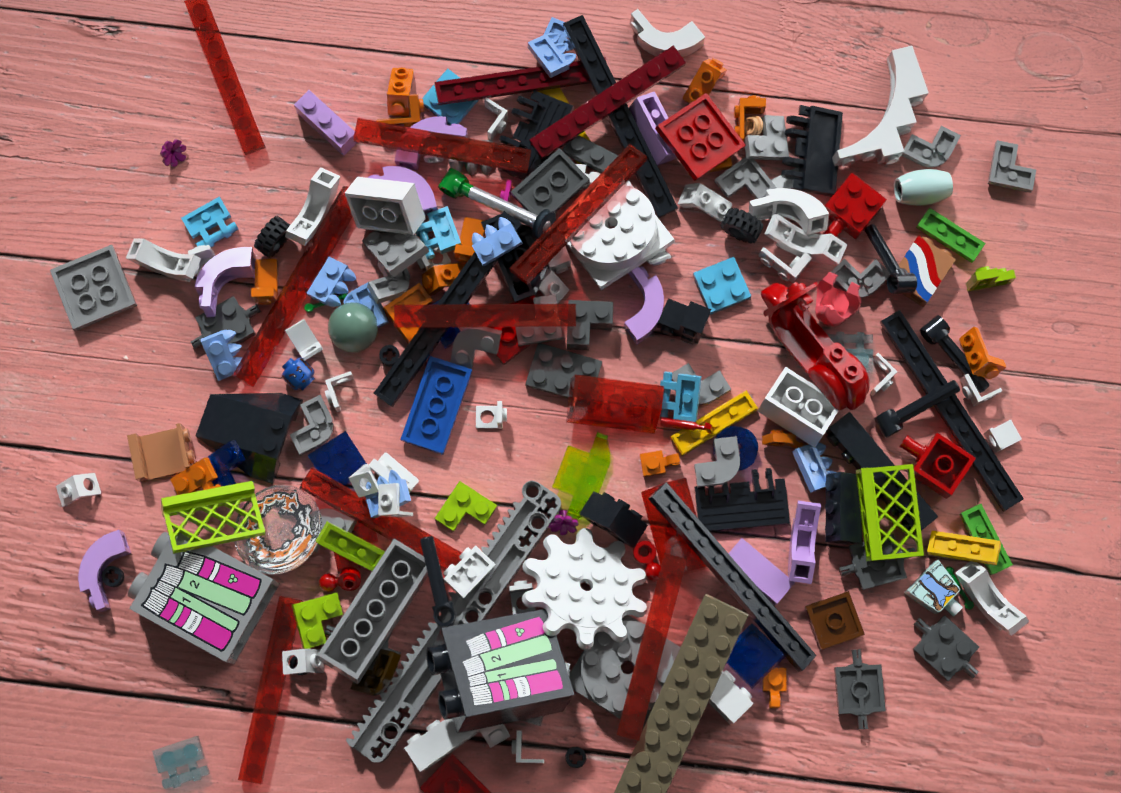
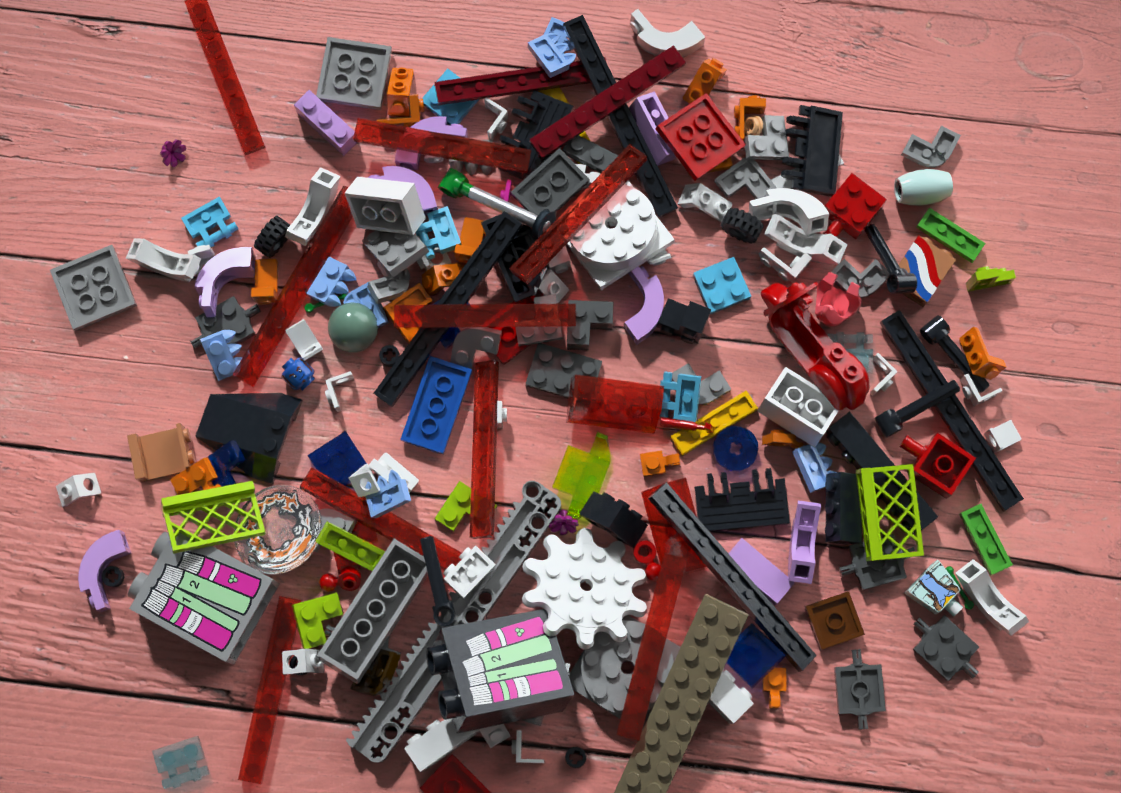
light grey plate [290,395,333,456] -> none
white bracket [378,483,413,517] -> none
light blue plate [472,217,523,266] -> none
white bracket [509,581,535,615] -> none
light grey plate [694,436,740,488] -> none
white arch [832,46,929,167] -> none
yellow plate [927,530,1001,565] -> none
light grey plate [987,140,1036,193] -> none
none -> light grey plate [316,37,392,110]
none -> clear red plate [470,360,499,539]

